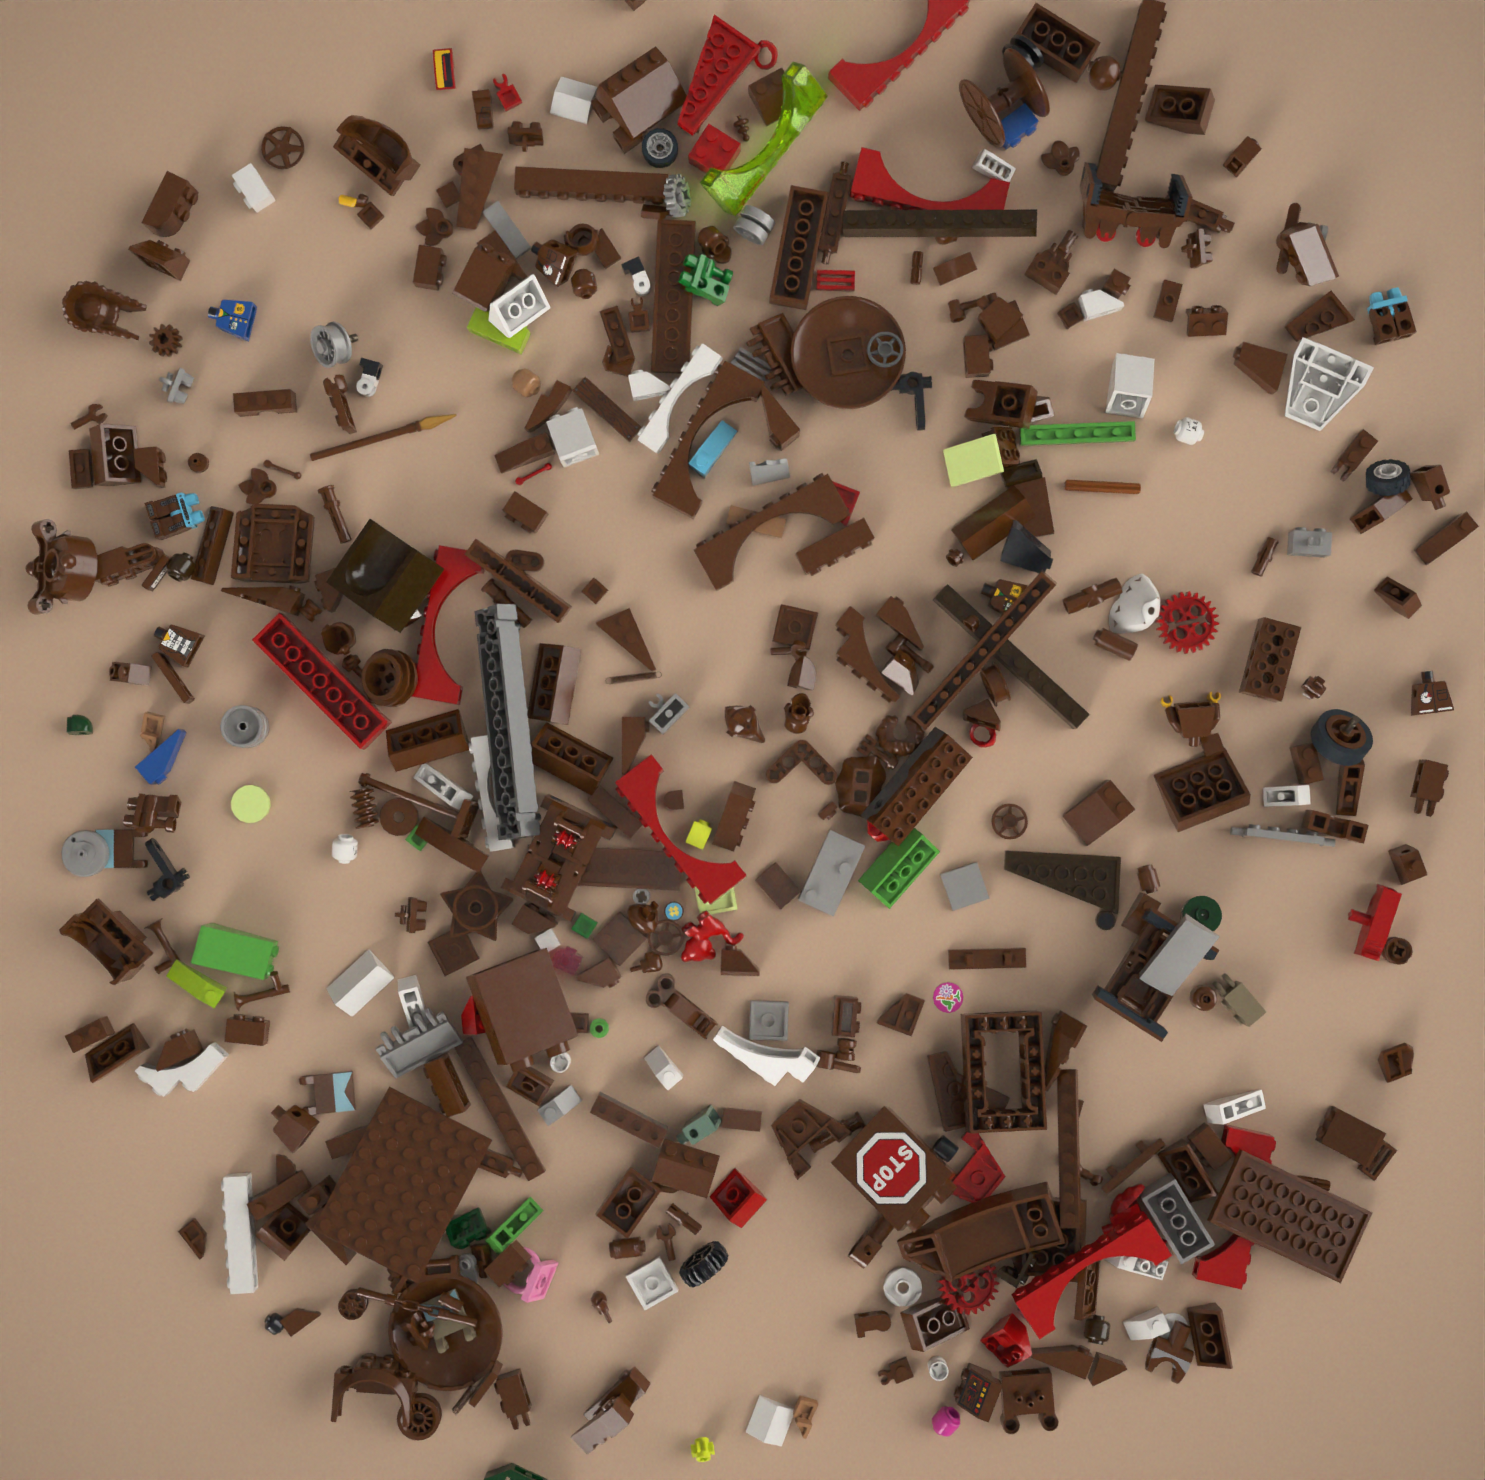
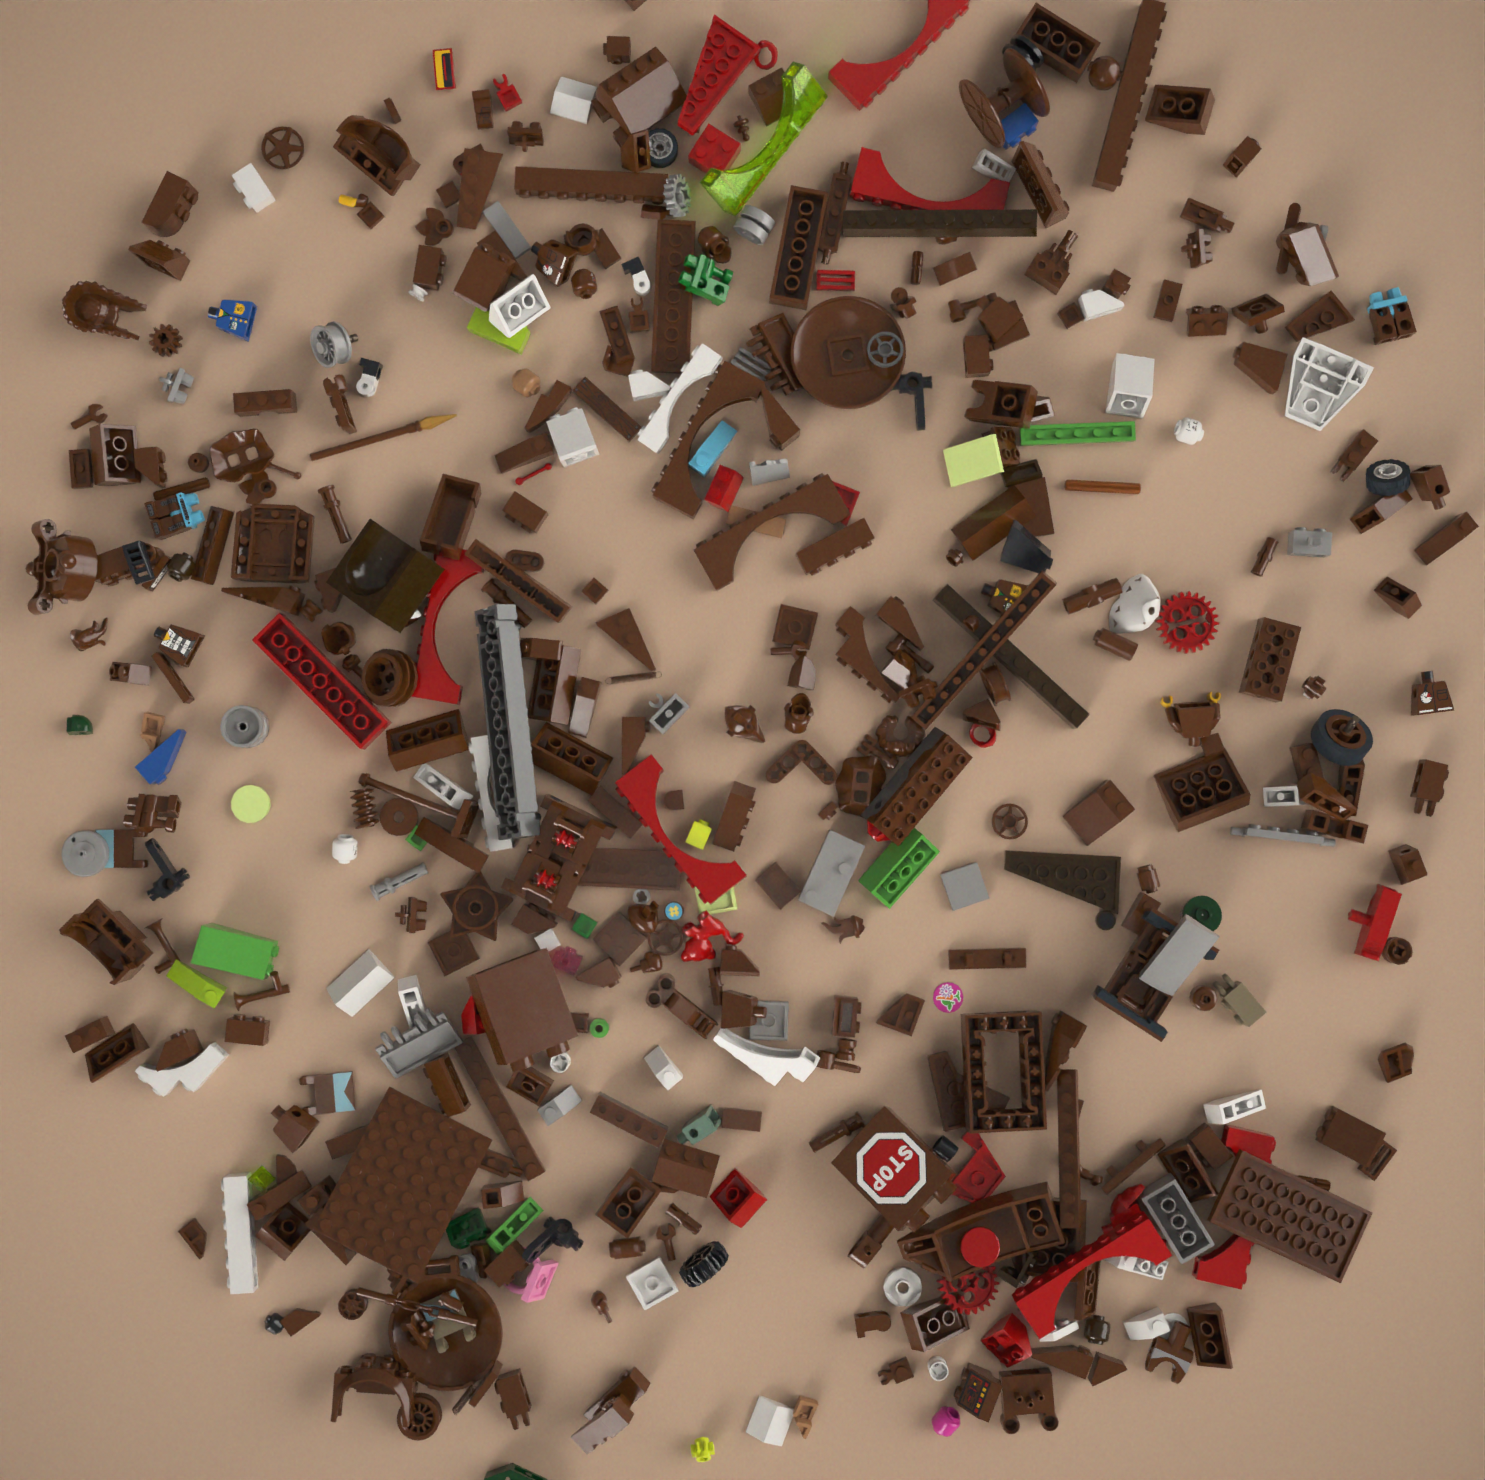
reddish brown wing [771,1099,852,1180] -> none
reddish brown plate [1041,140,1080,176] -> none
reddish brown container [1080,162,1193,248] -> none
none -> reddish brown piece [70,618,108,651]
none -> black slope [122,541,155,585]
none -> reddish brown axle [153,477,210,501]
none -> reddish brown piece [209,429,274,483]
none -> clear neon green tile [248,1166,276,1193]
none -> light grey pin [370,863,428,901]
none -> reddish brown tile [384,98,401,124]
none -> white bush [409,284,428,302]
none -> reddish brown piece [419,474,482,560]
none -> reddish brown slope [481,1181,524,1209]
none -> reddish brown slope [520,638,563,661]
none -> black piece [522,1216,584,1263]
none -> slope [568,677,602,738]
none -> reddish brown brick [603,36,631,65]
none -> reddish brown slope [620,129,651,173]
none -> red brick [704,465,744,512]
none -> reddish brown axle [708,967,724,1006]
none -> reddish brown torso [721,990,767,1029]
none -> reddish brown piece [821,915,865,944]
none -> reddish brown hips [890,287,917,319]
none -> reddish brown hips [898,673,938,708]
none -> red tile [960,1227,1000,1267]
none -> reddish brown slope [1011,141,1069,229]
none -> white plate [1040,1319,1079,1342]
none -> reddish brown tile [1231,294,1285,334]
none -> reddish brown slope [1296,772,1357,822]

